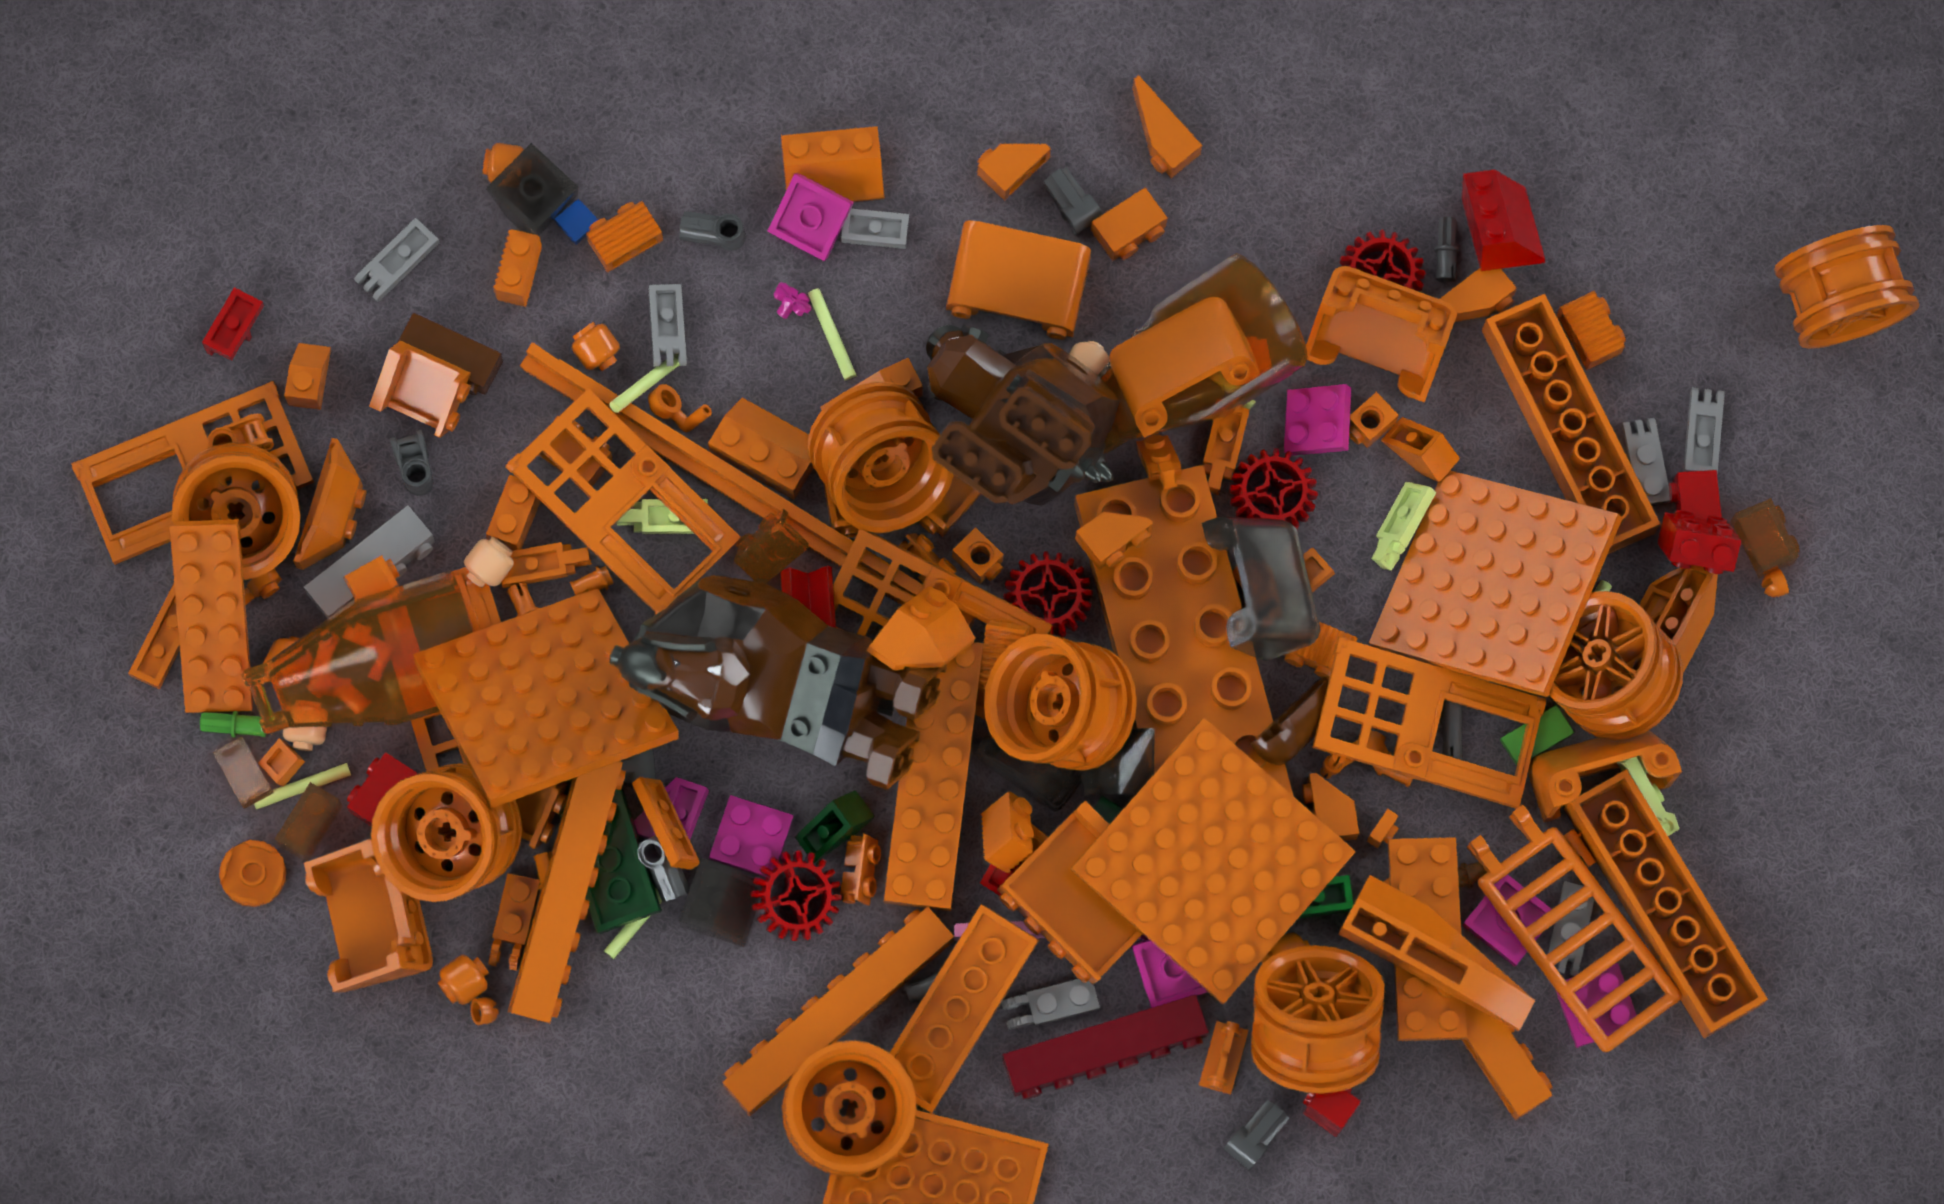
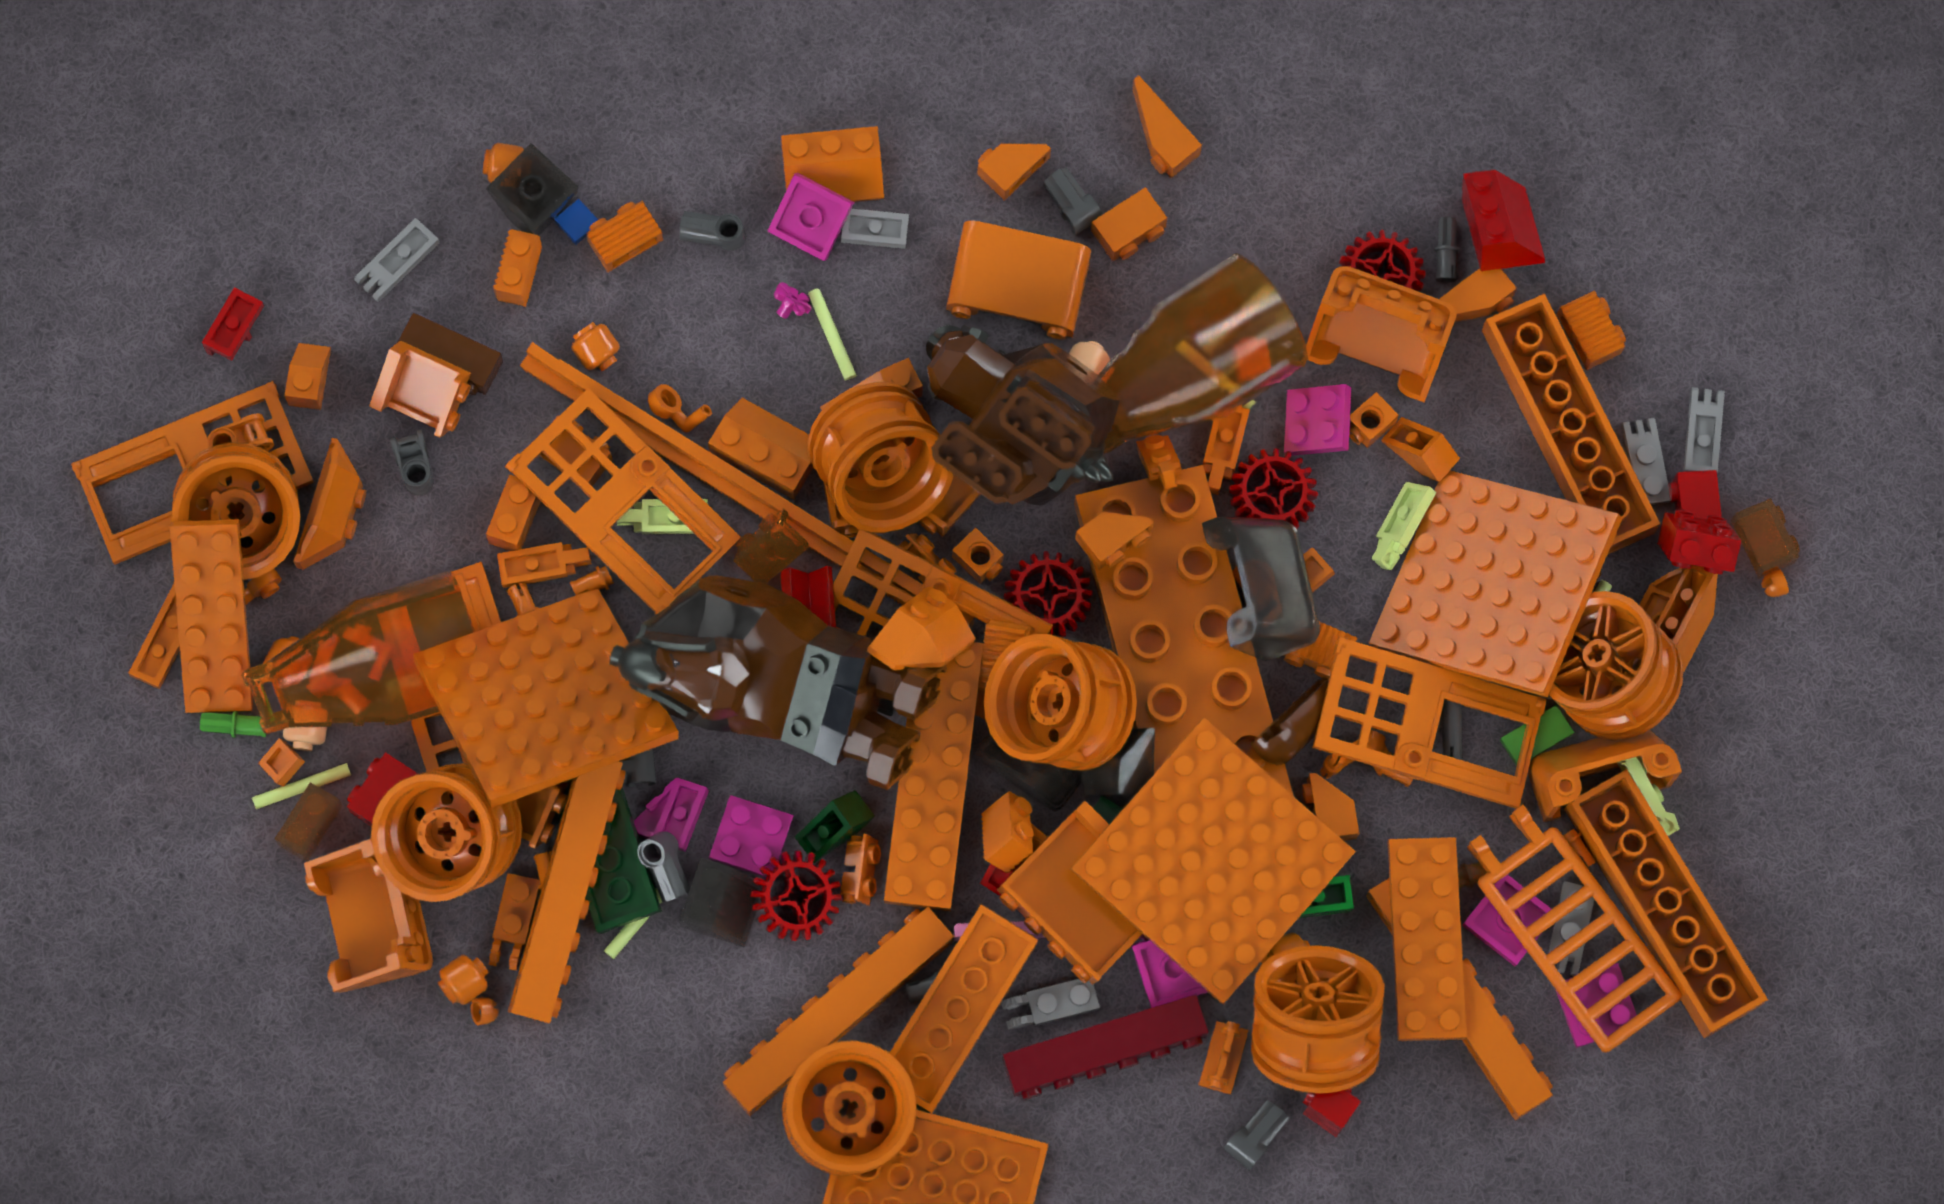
clear orange tile [213,736,273,809] -> none
orange tile [219,840,287,907] -> none
light grey brick [304,505,435,624] -> none
orange slope [343,555,400,606] -> none
light nougat head [464,537,514,588] -> none
yellowish green bar [609,354,680,413] -> none
orange tile [632,777,700,870] -> none
light grey hinge [648,284,687,367] -> none
orange windscreen [1109,297,1261,438] -> none
orange wedge [1338,875,1535,1031] -> none
orange plate [1367,809,1399,848] -> none
orange wheel [1774,225,1920,349] -> none

